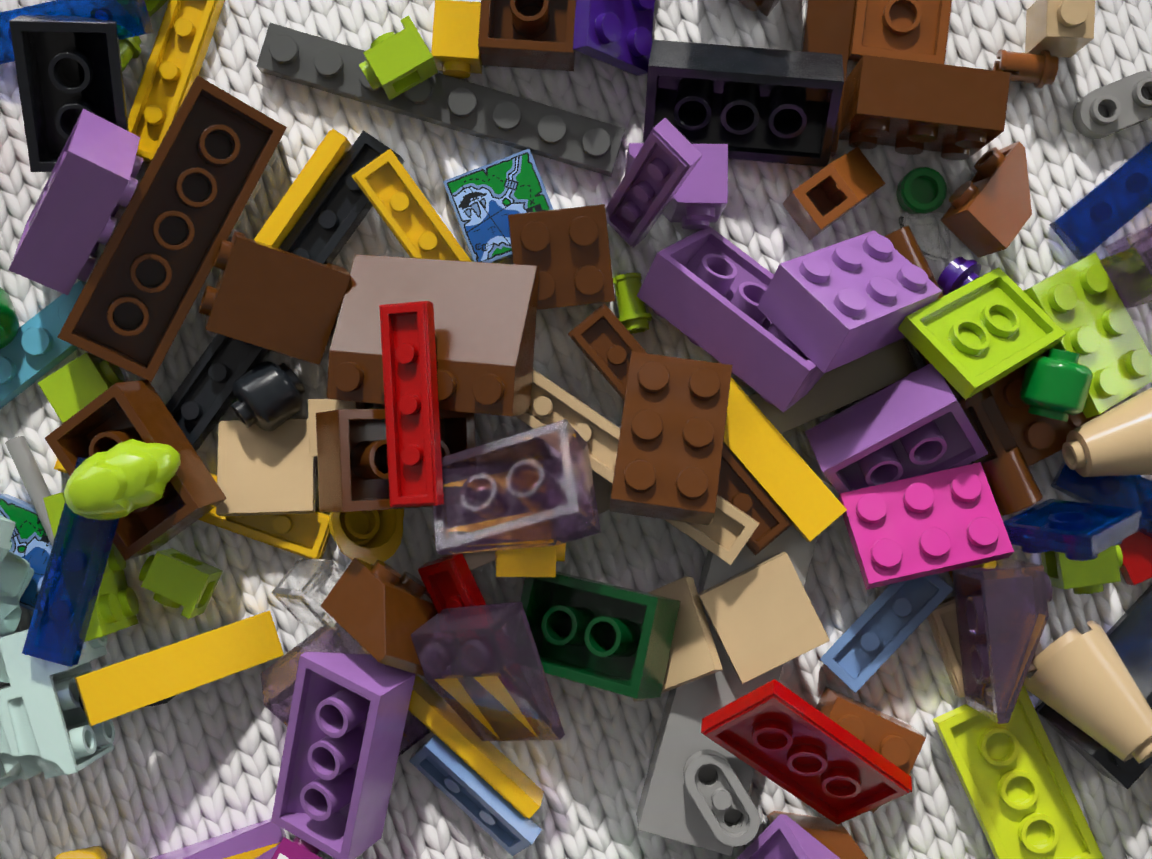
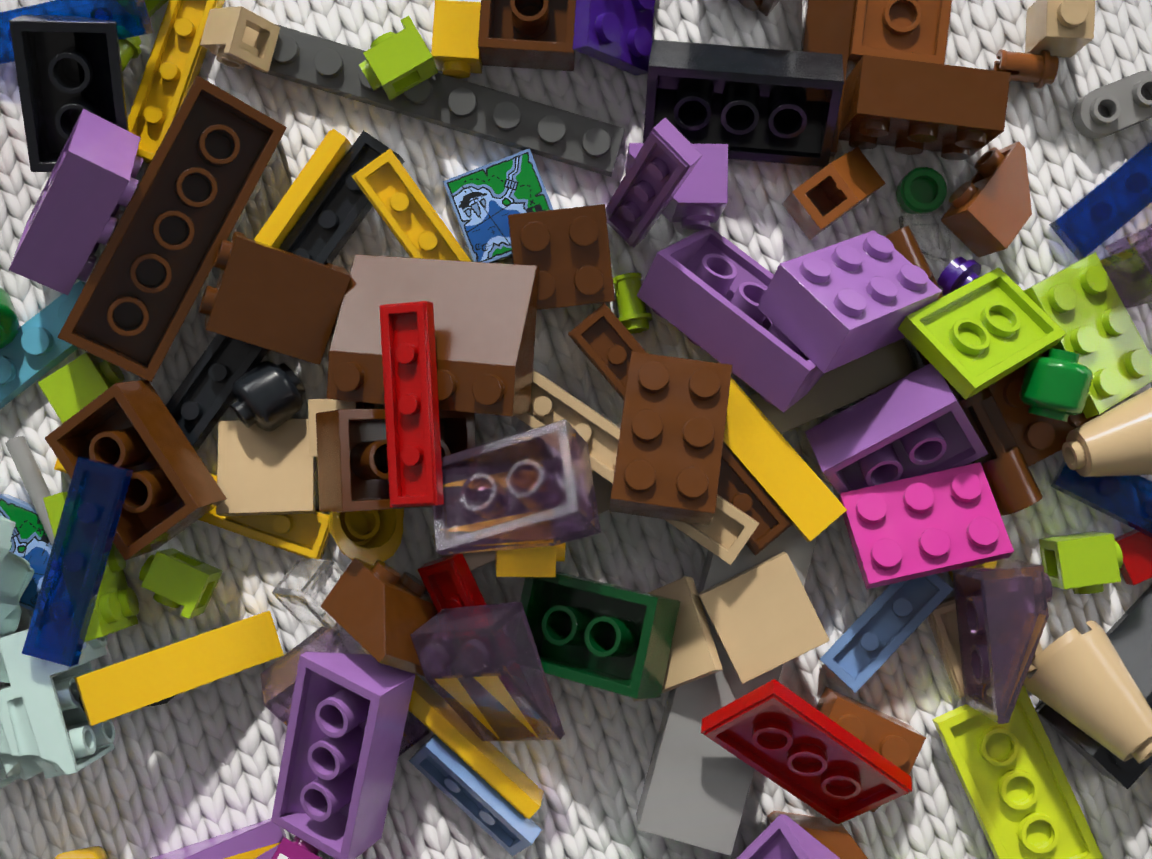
lime arm [64,439,181,520] -> none
light grey plate [683,749,760,847] -> none
clear blue plate [1003,499,1142,561] -> none
none -> tan brick [200,6,281,73]

